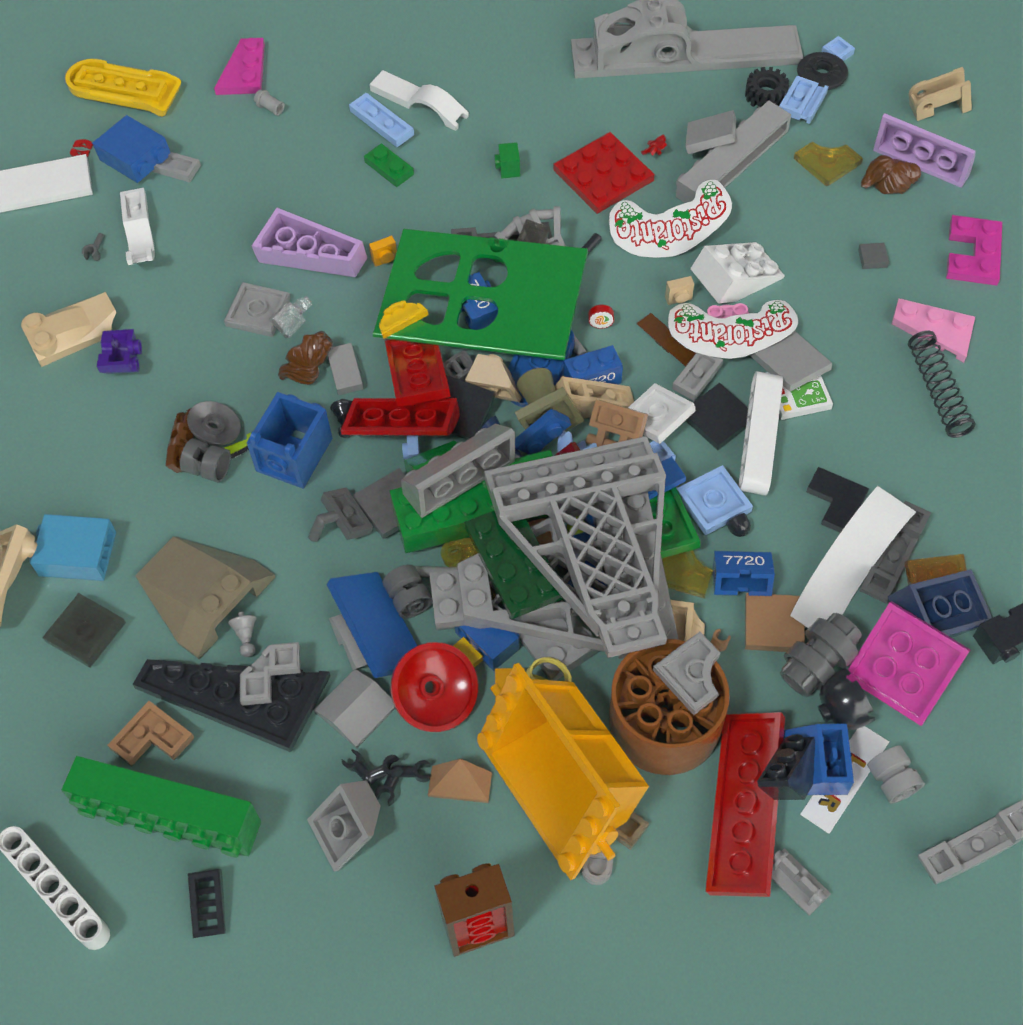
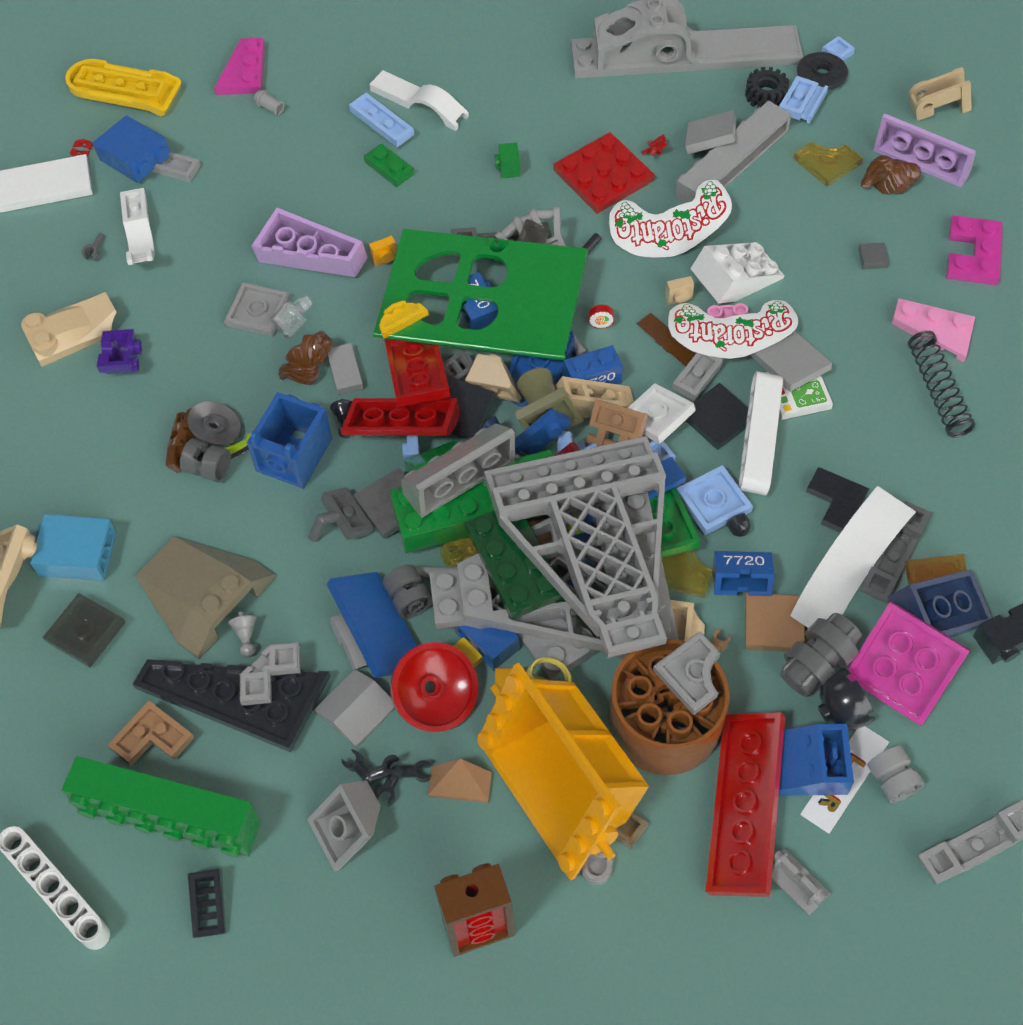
black slope [757,734,815,800] -> none

